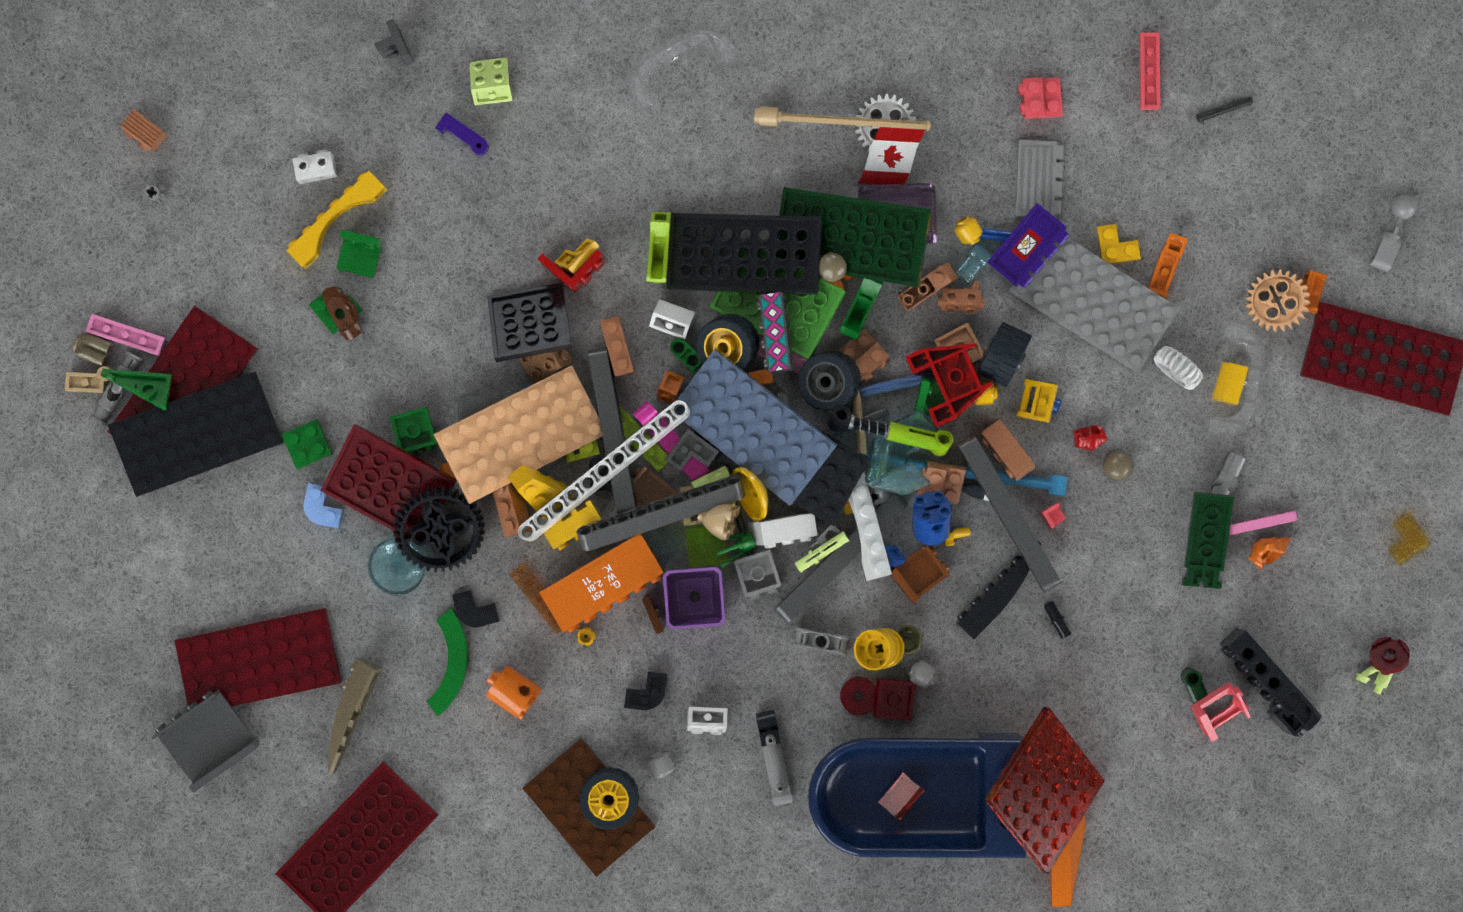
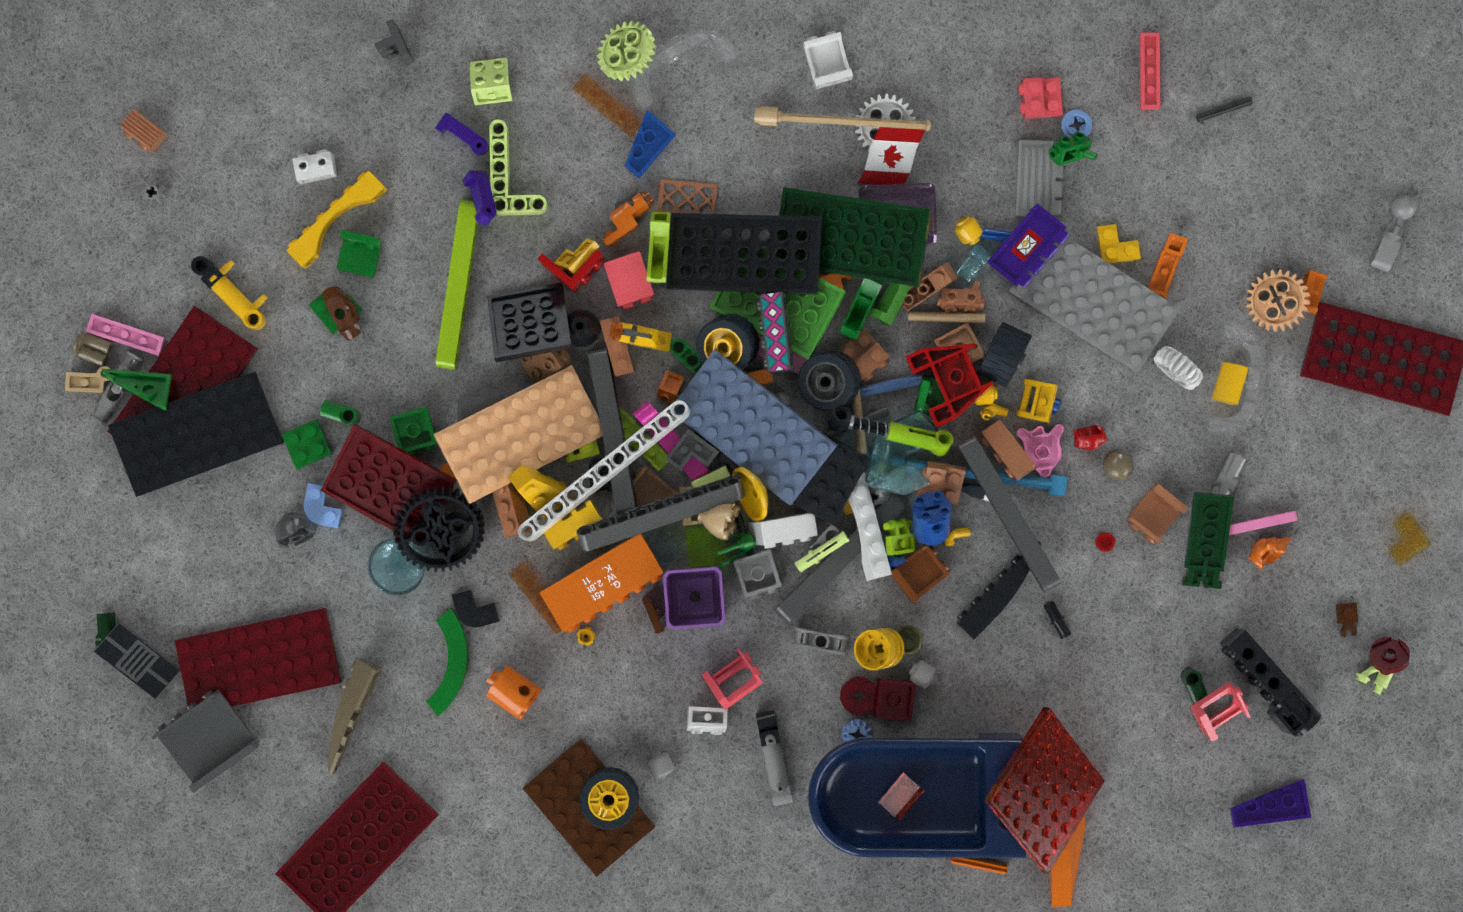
black plate [624,671,667,710] -> none
white brick [649,299,695,340] -> none
dark tan hair [819,252,847,282] -> none
coral panel [1039,502,1066,529] -> none
none -> black tile [93,621,181,699]
none -> dark green piece [95,612,116,647]
none -> yellow piece [191,256,268,330]
none -> dark grey cylinder [275,512,315,548]
none -> green piece [320,400,361,425]
none -> lime beam [436,199,478,370]
none -> dark purple leg [463,170,496,225]
none -> yellowish green beam [489,119,548,216]
none -> black piece [568,309,601,347]
none -> clear orange tile [573,74,642,138]
none -> yellowish green gear [597,21,656,81]
none -> orange plate [602,190,655,248]
none -> coral panel [603,251,655,310]
none -> yellow plate [610,322,672,352]
none -> blue wing [625,110,676,179]
none -> nougat window [657,179,718,214]
none -> coral panel [701,648,763,710]
none -> white panel [803,31,853,90]
none -> light blue gear [842,719,873,742]
none -> bright green leg [869,283,911,326]
none -> lime plate [883,518,916,556]
none -> tan piece [908,311,986,323]
none -> orange axle [951,858,1008,874]
none -> yellow arm [980,403,1009,421]
none -> bright pink tile [1016,424,1065,478]
none -> green brick [1049,132,1098,166]
none -> light blue gear [1061,110,1092,137]
none -> red tile [1095,533,1115,552]
none -> nougat panel [1126,484,1188,544]
none -> dark purple wing [1230,779,1311,828]
none -> reddish brown plate [1335,603,1358,637]

